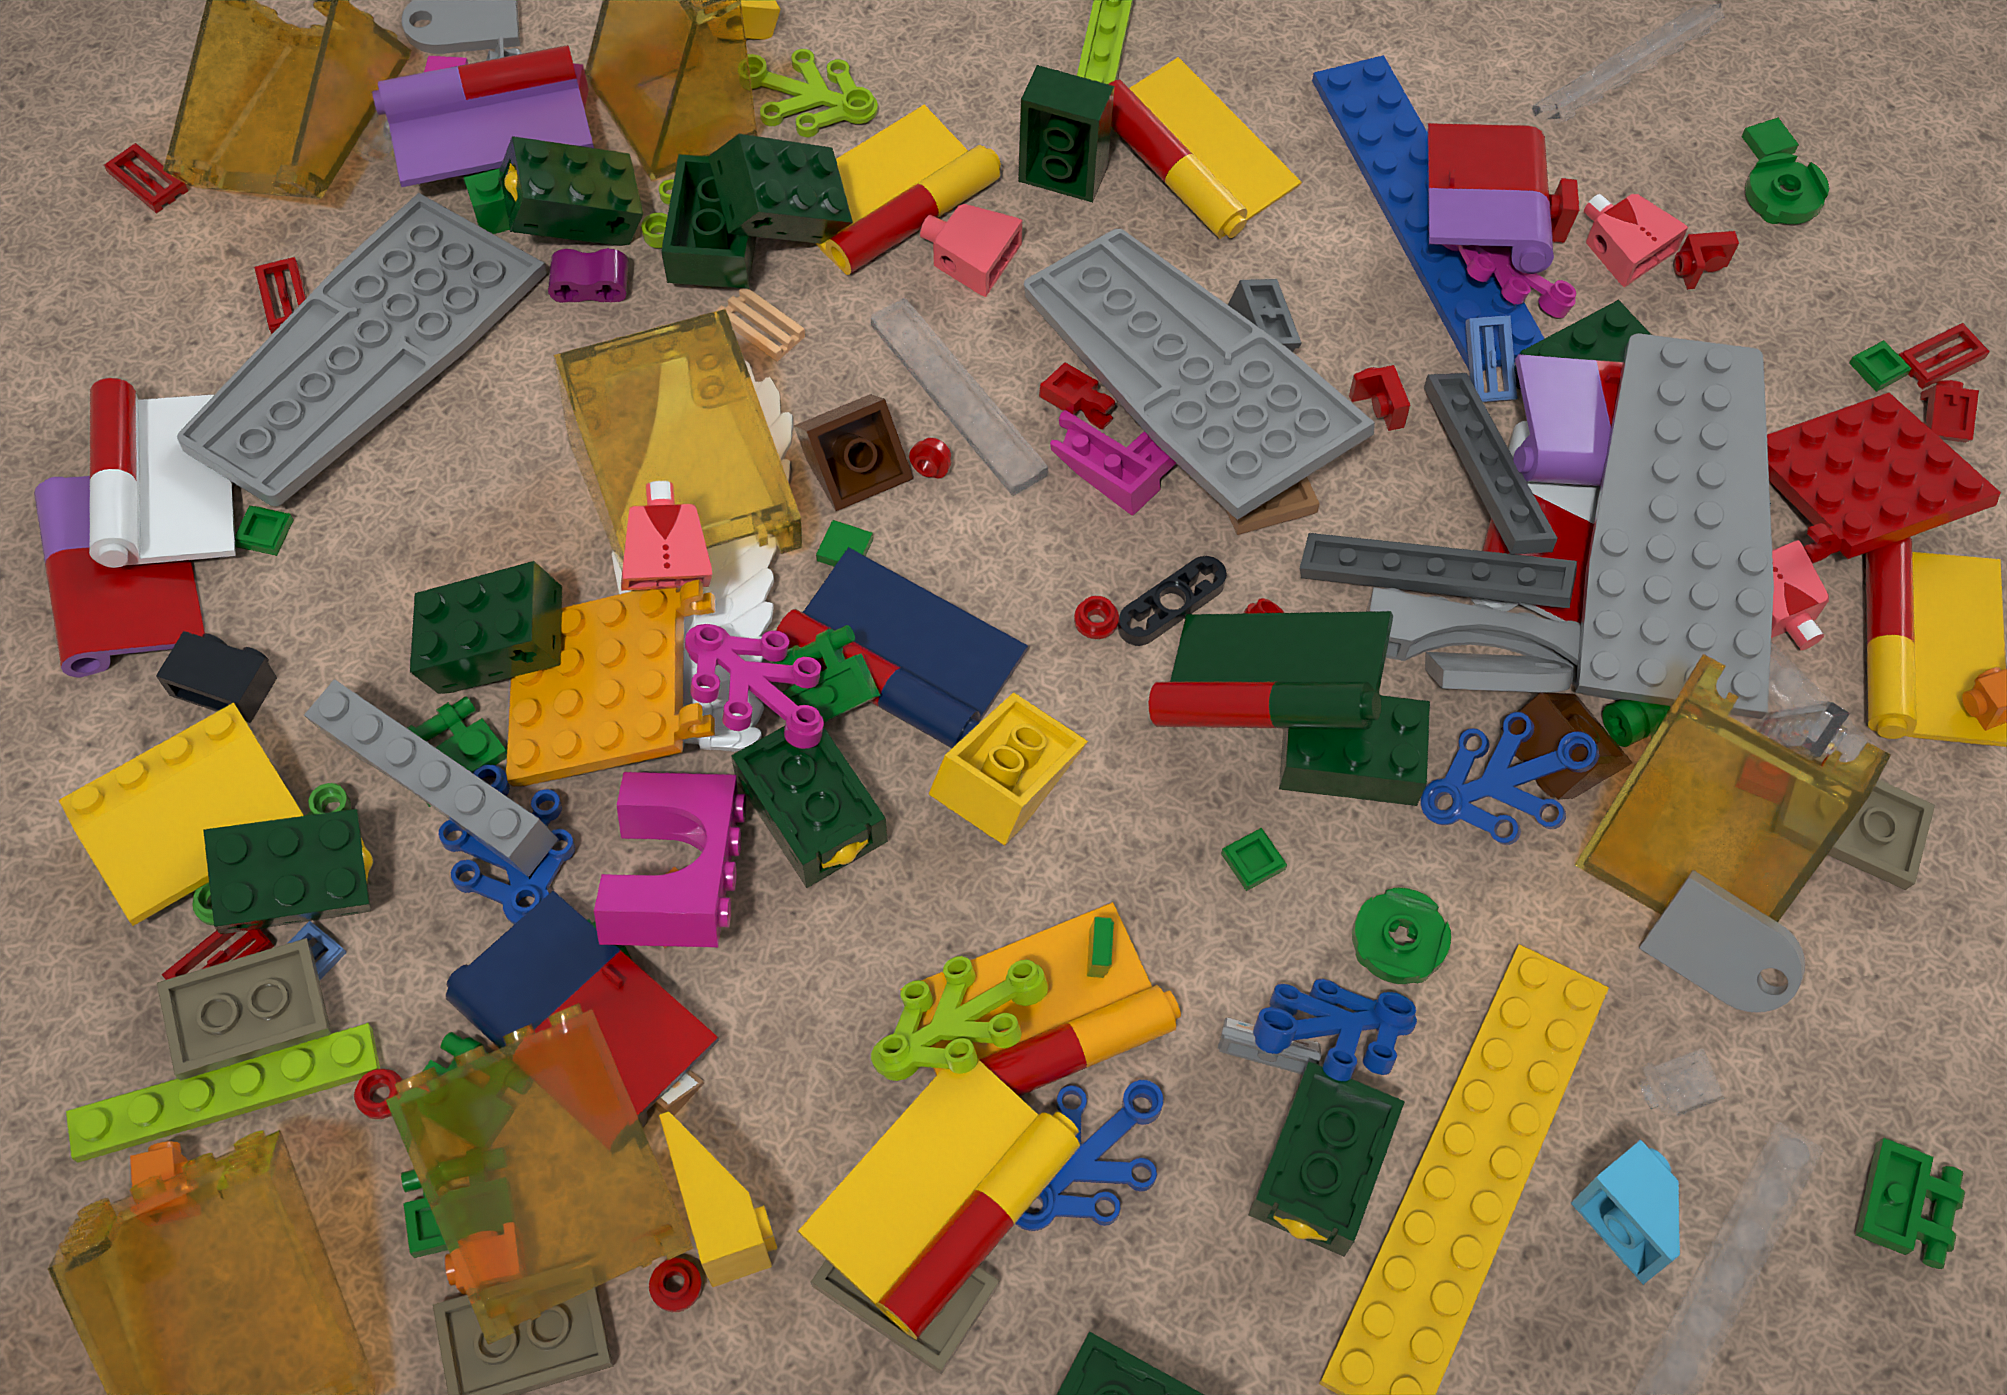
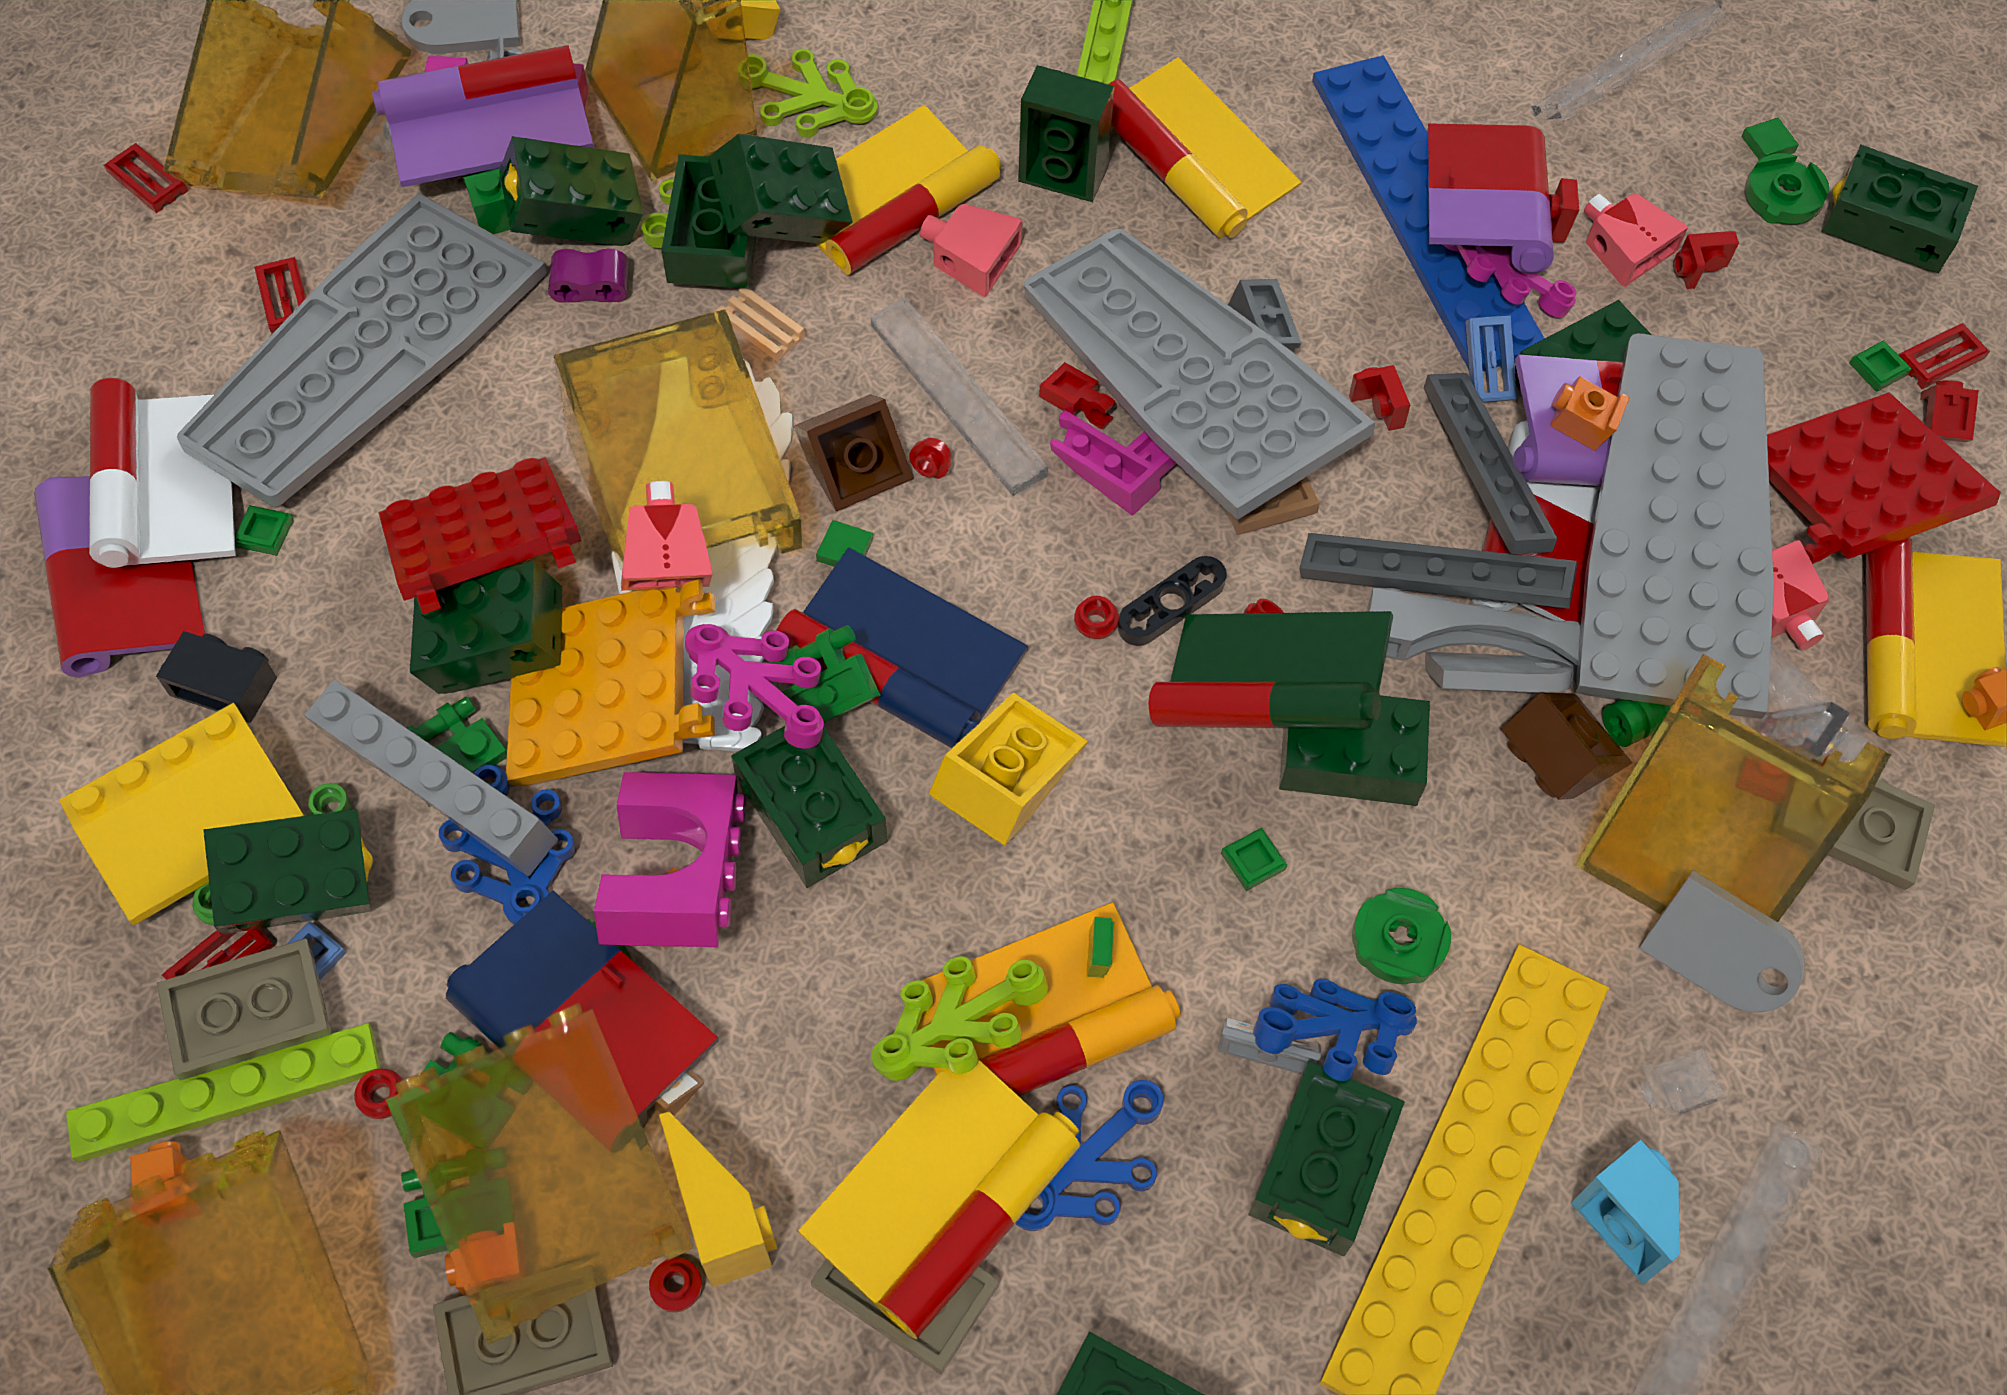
blue plant [1421,712,1599,845] -> none
green plate [1855,1138,1965,1269] -> none
none -> red plate [378,457,582,614]
none -> orange brick [1549,376,1630,451]
none -> dark green piece [1822,144,1978,274]

